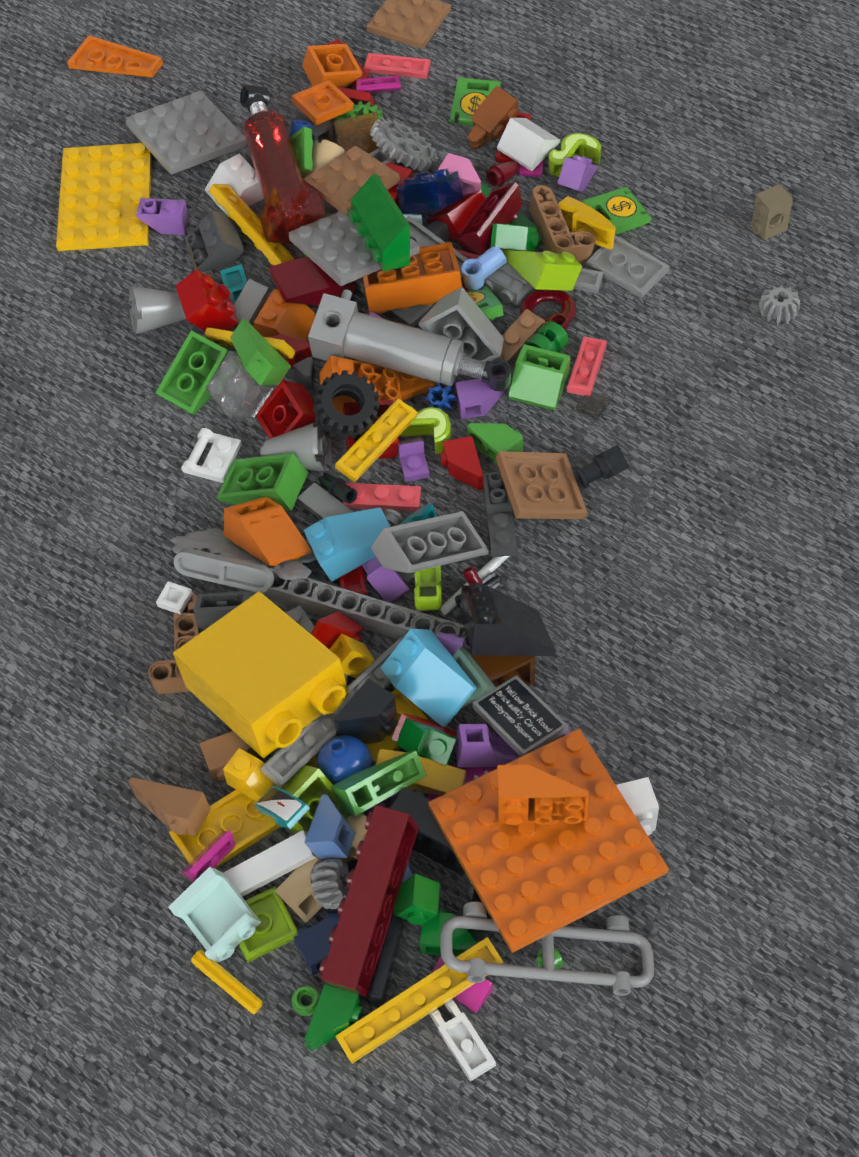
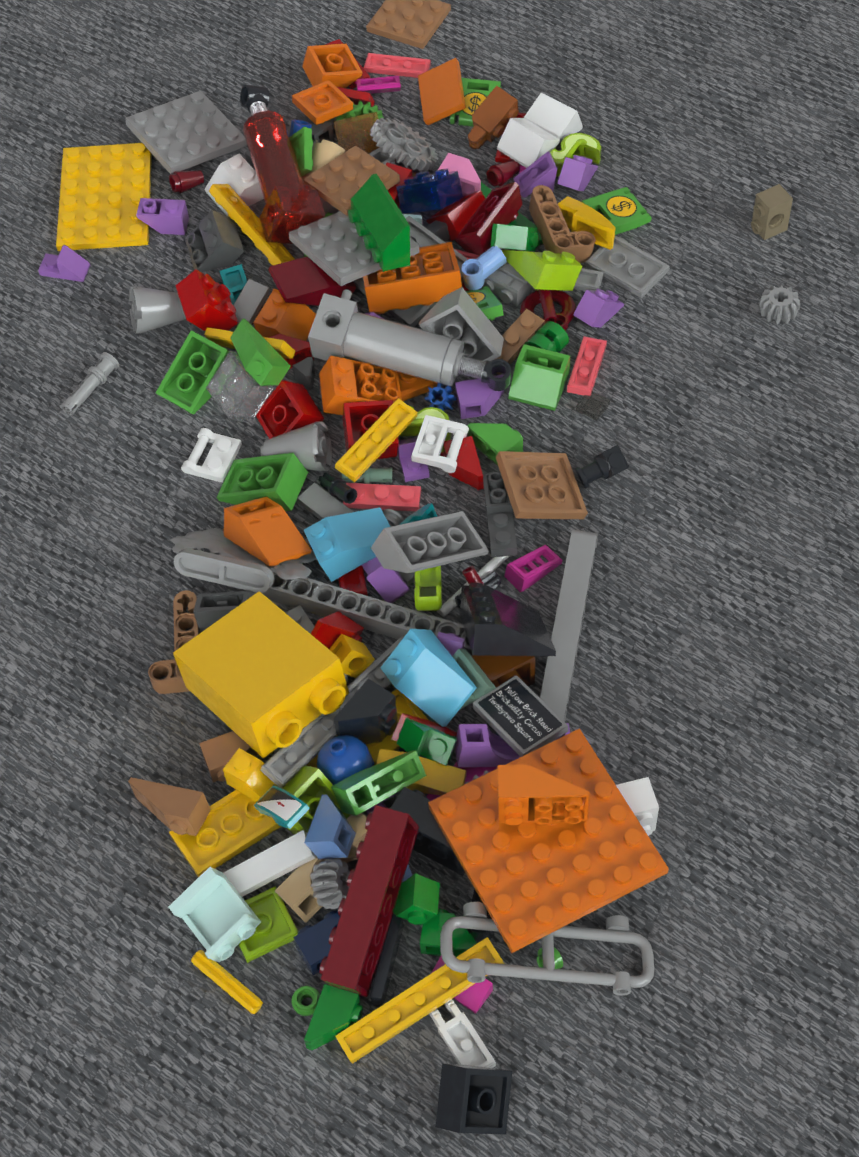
orange wing [67,35,163,78] -> none
white tile [156,581,193,615] -> none
dark pink slope [182,830,236,883] -> none
black tyre [313,370,380,440] -> none
none -> medium lavender slope [38,245,90,282]
none -> light grey pin [60,352,119,416]
none -> dark red cone [169,170,204,194]
none -> sand green pin [342,467,392,484]
none -> white plate [411,415,469,473]
none -> orange tile [418,58,466,125]
none -> black slope [435,1063,513,1134]
none -> dark pink slope [504,544,562,593]
none -> medium lavender slope [513,151,557,198]
none -> white slope [524,93,583,139]
none -> dark red piece [538,289,557,323]
none -> light grey beam [540,530,598,722]
none -> medium lavender slope [573,288,624,328]

